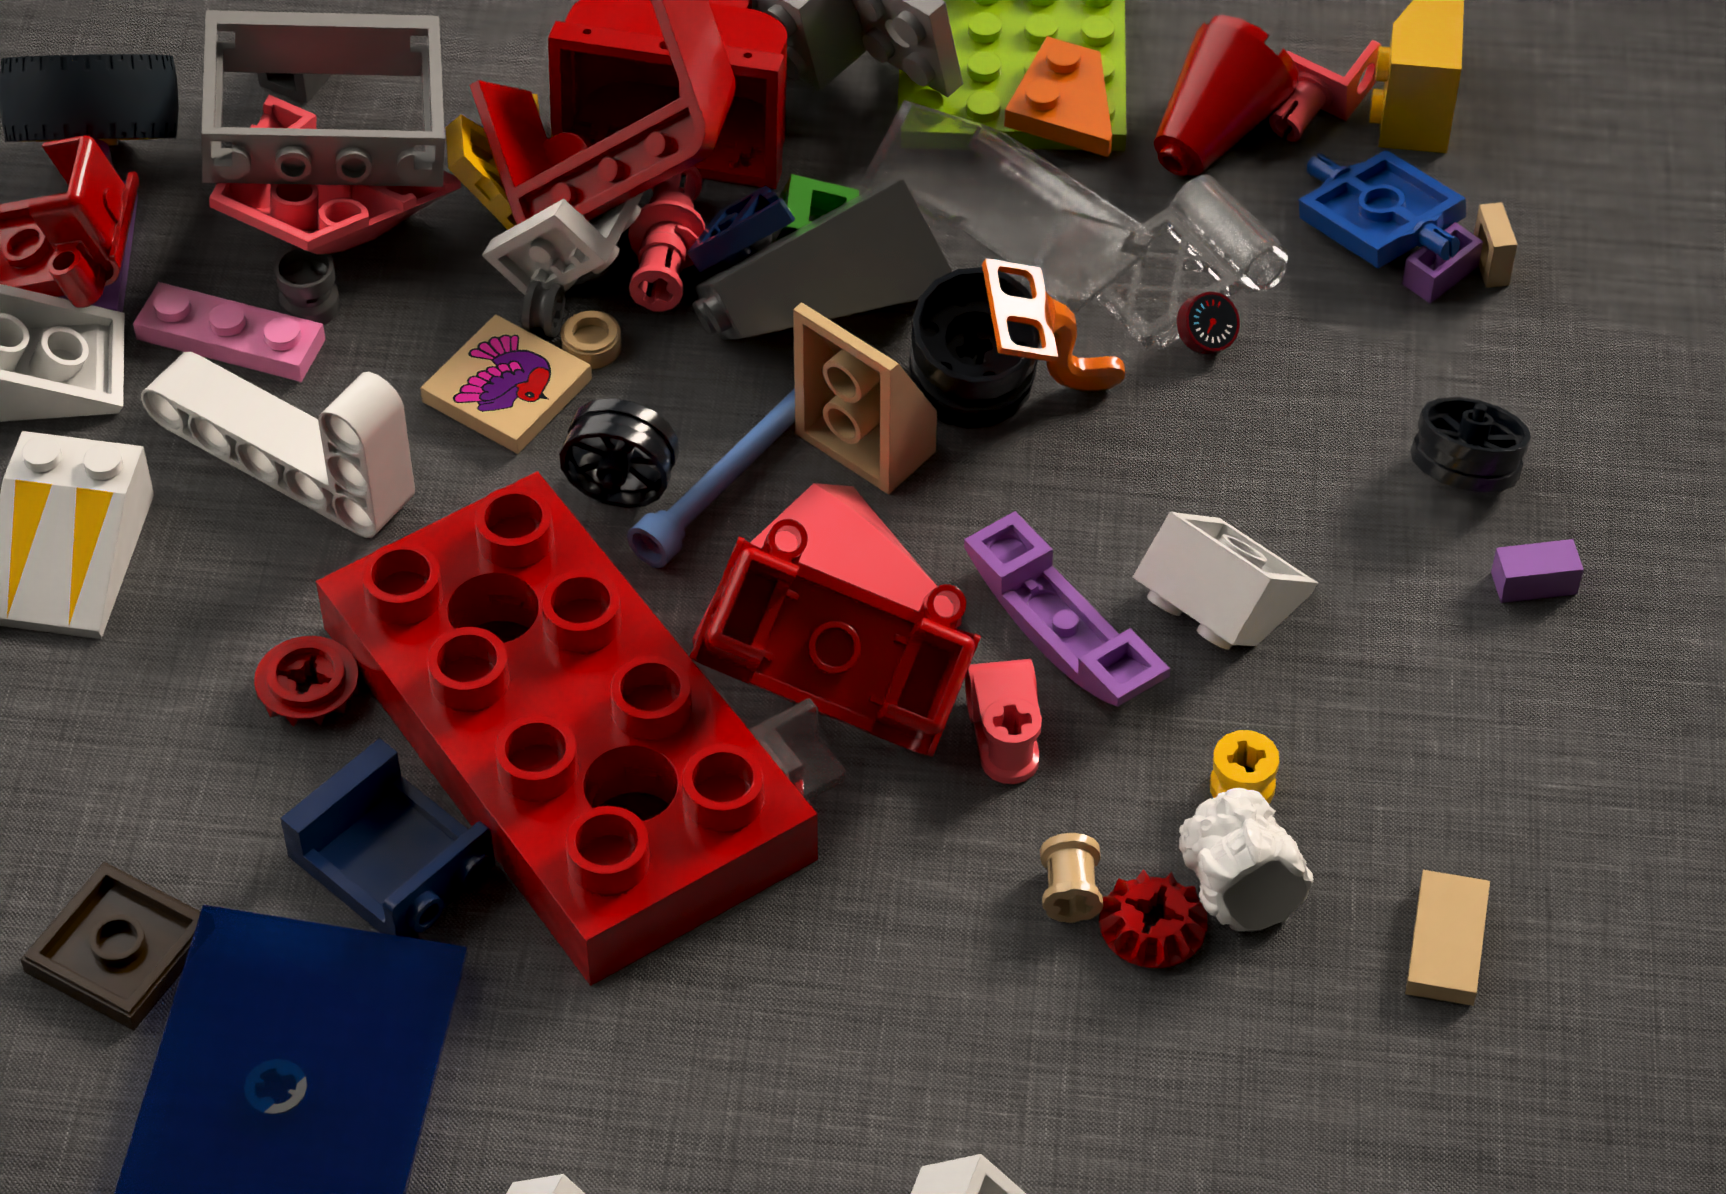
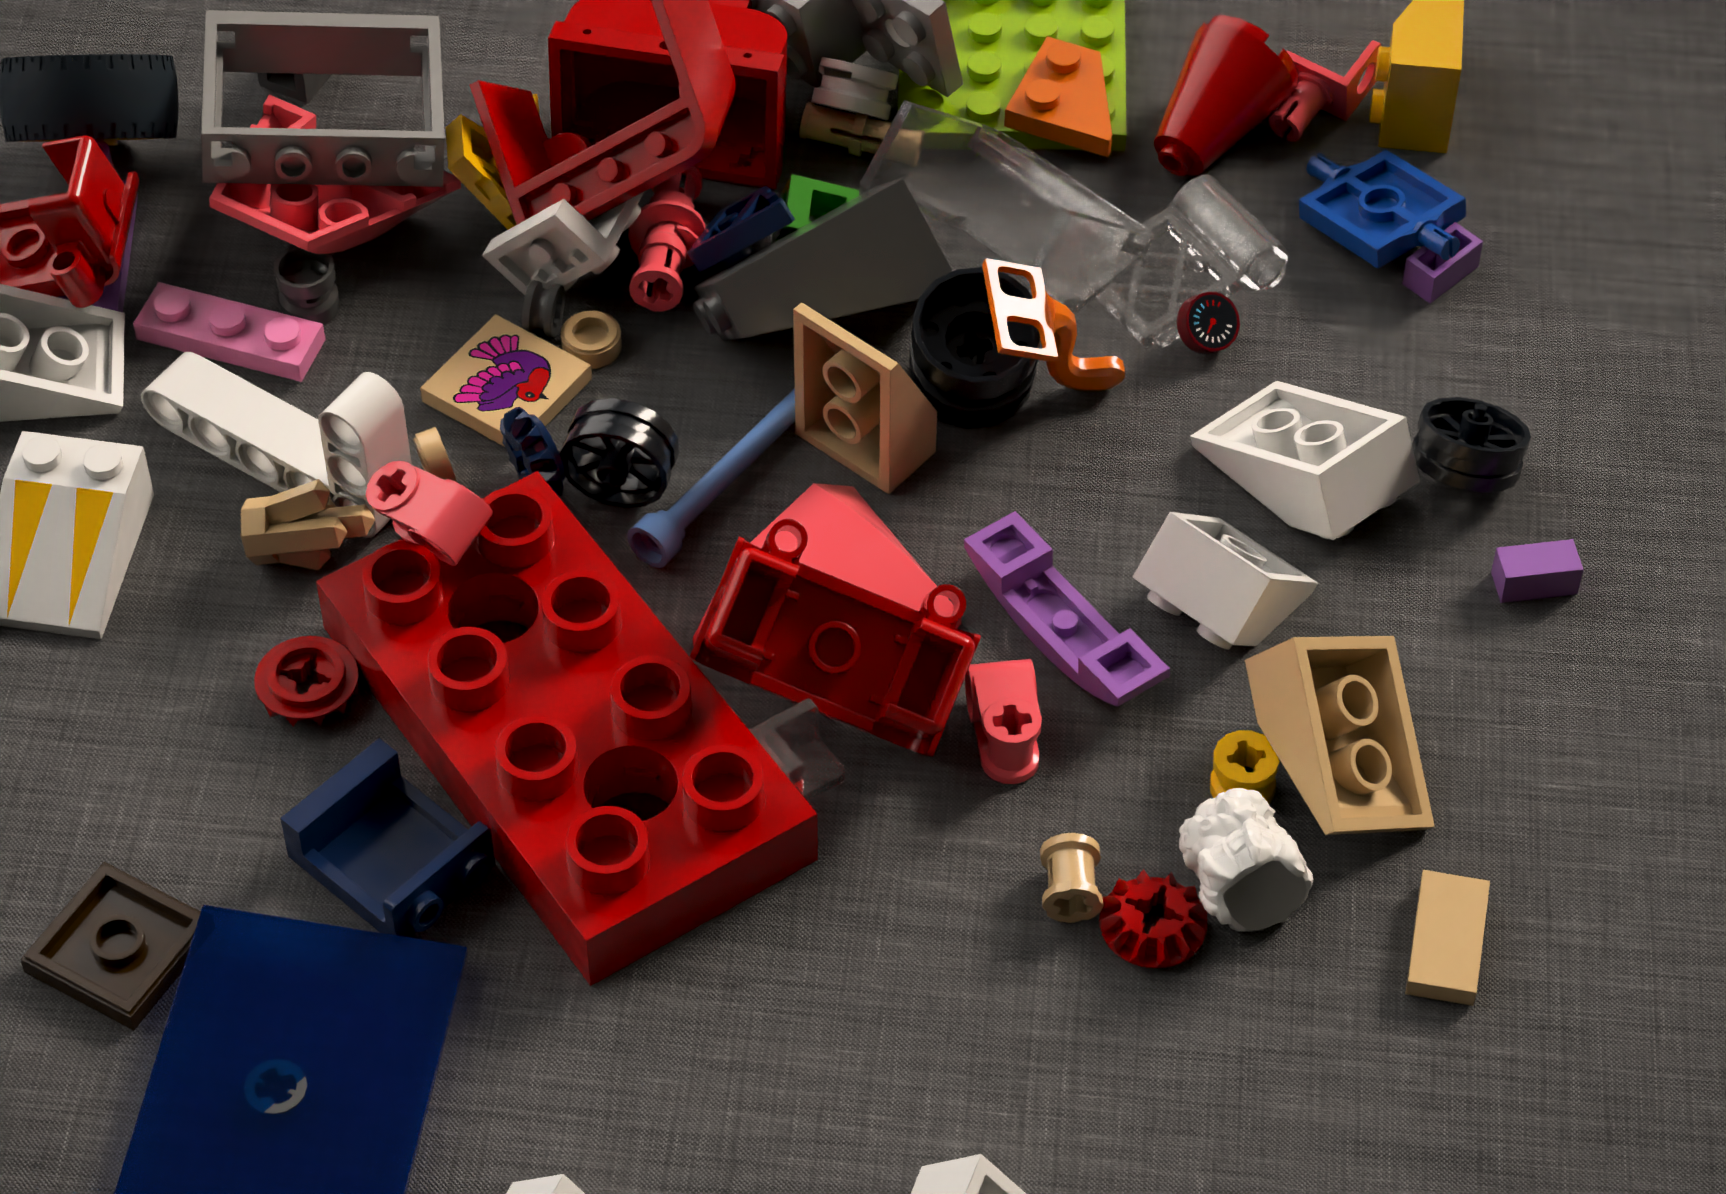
tan tile [1474,202,1517,288] -> none
none -> tan rock [241,479,375,570]
none -> coral piece [366,460,493,566]
none -> tan tile [413,427,457,482]
none -> dark blue gear [500,407,565,497]
none -> tan pin [799,102,920,164]
none -> white wheel [811,57,899,120]
none -> white slope [1190,381,1420,540]
none -> tan slope [1245,636,1435,835]

